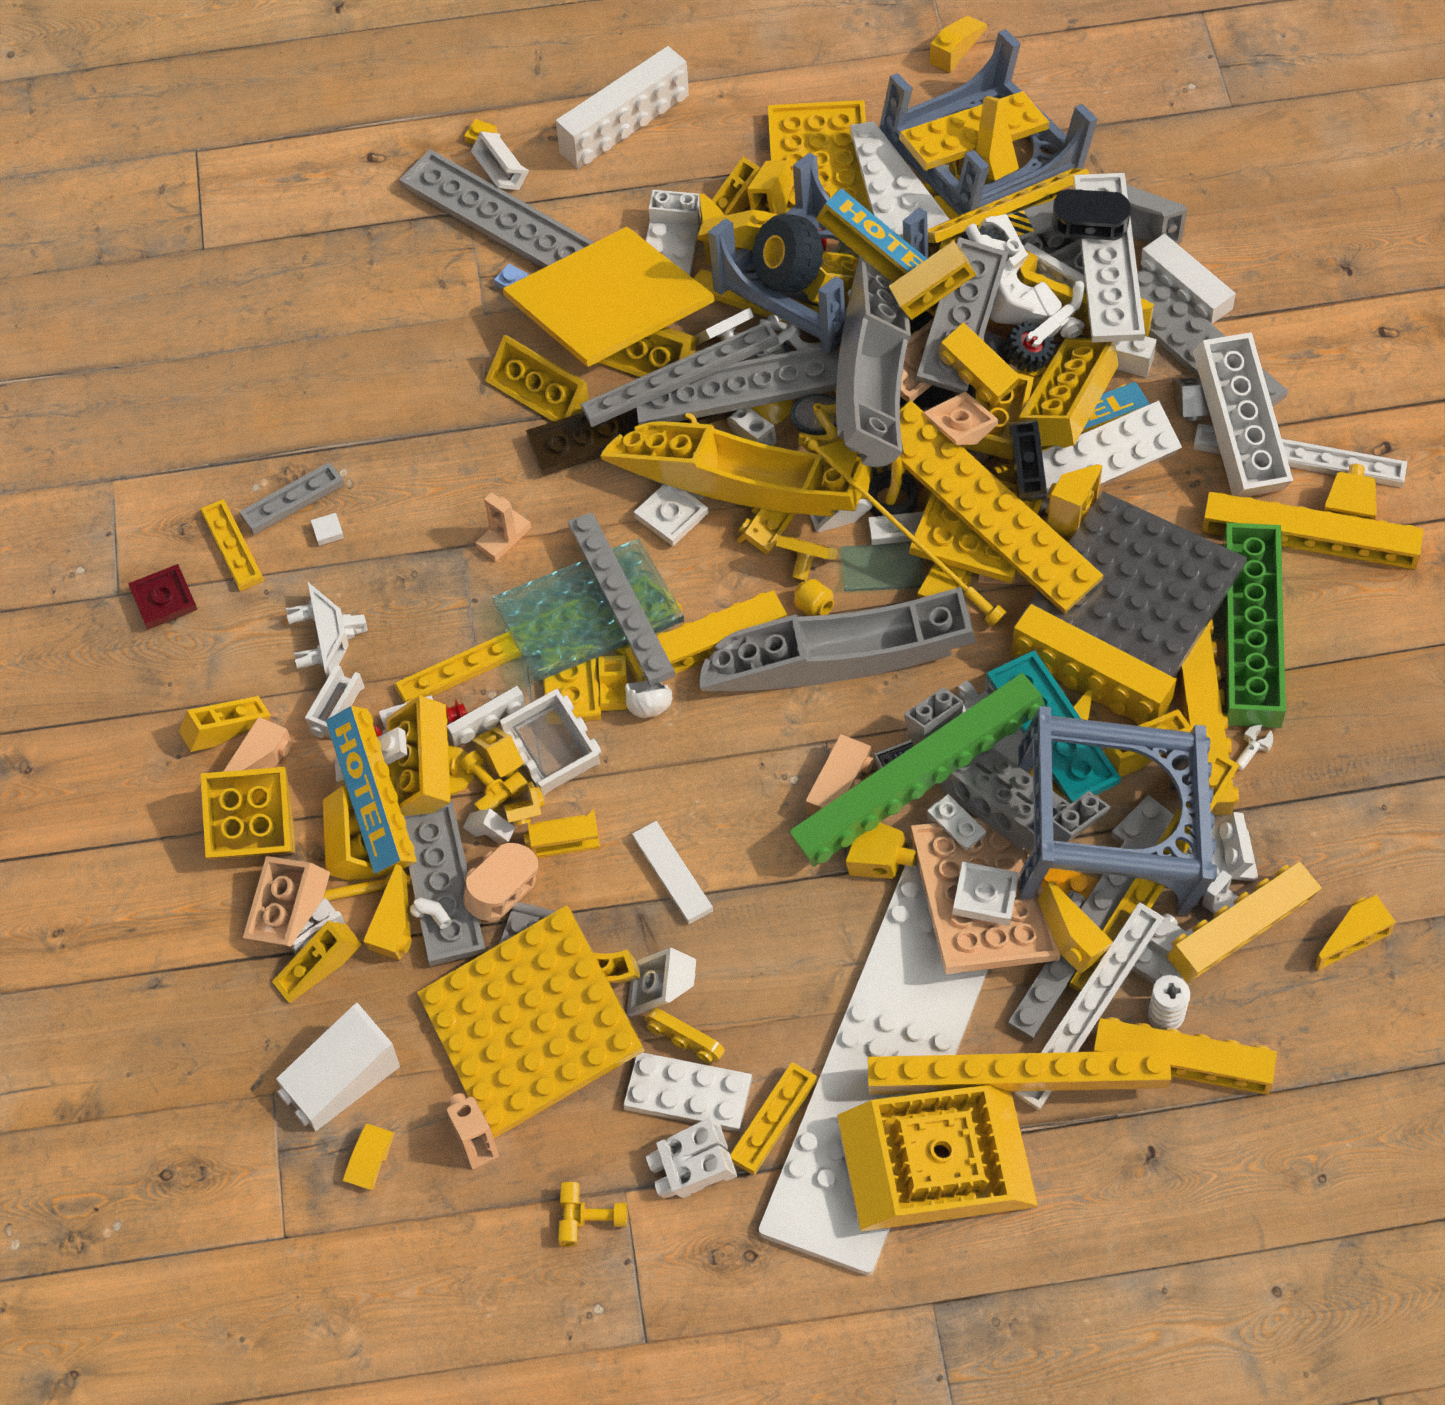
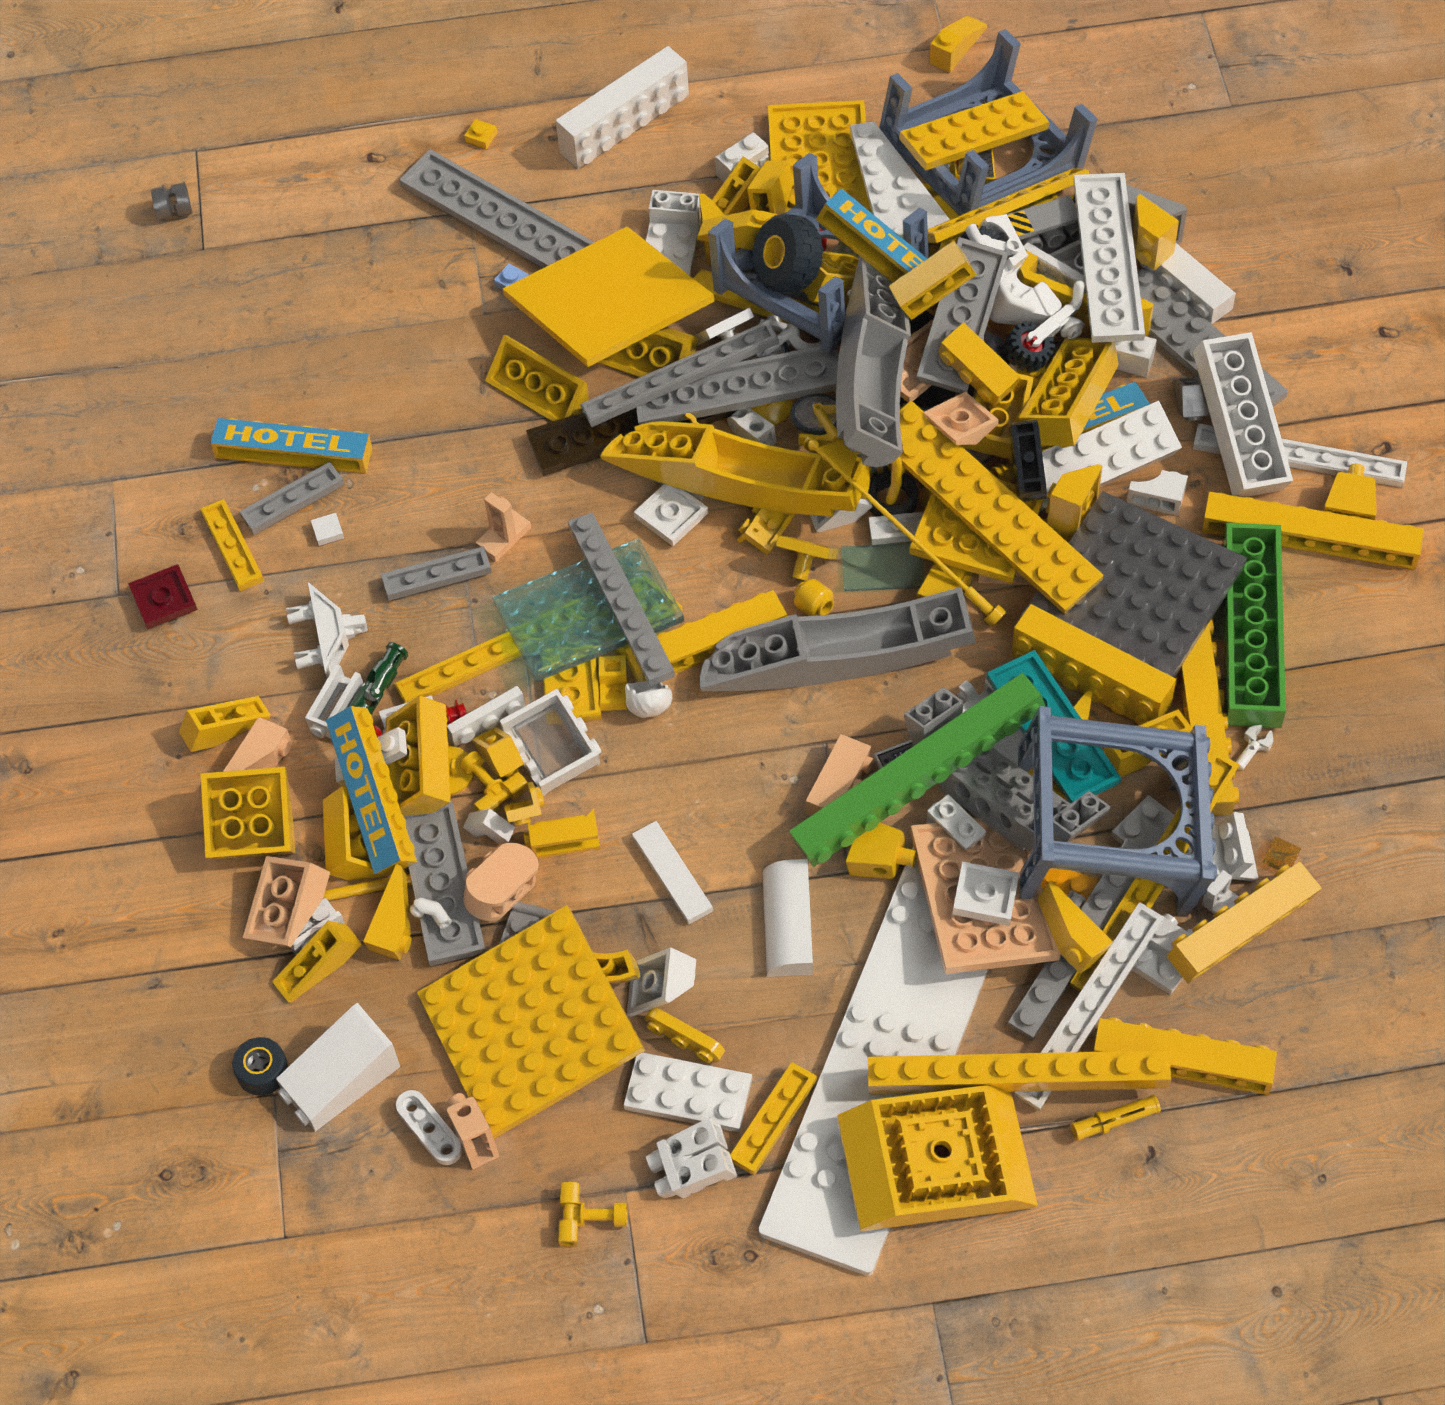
yellow slope [343,1123,395,1190] -> none
white window [471,132,529,190] -> none
yellow slope [976,96,1019,181] -> none
black brick [1052,189,1131,241] -> none
white piece [1148,975,1190,1030] -> none
yellow slope [1314,894,1396,971] -> none
none -> flat silver wheel [151,182,192,220]
none -> brick [211,418,373,474]
none -> black wheel [232,1037,288,1095]
none -> dark green piece [347,642,409,715]
none -> light grey plate [381,546,492,601]
none -> white plate [396,1090,462,1165]
none -> white brick [715,132,769,182]
none -> white brick [763,859,813,977]
none -> yellow pin [1071,1095,1161,1141]
none -> white arch [1127,470,1188,516]
none -> yellow slope [1132,194,1179,271]
none -> clear yellow tile [1262,836,1301,870]

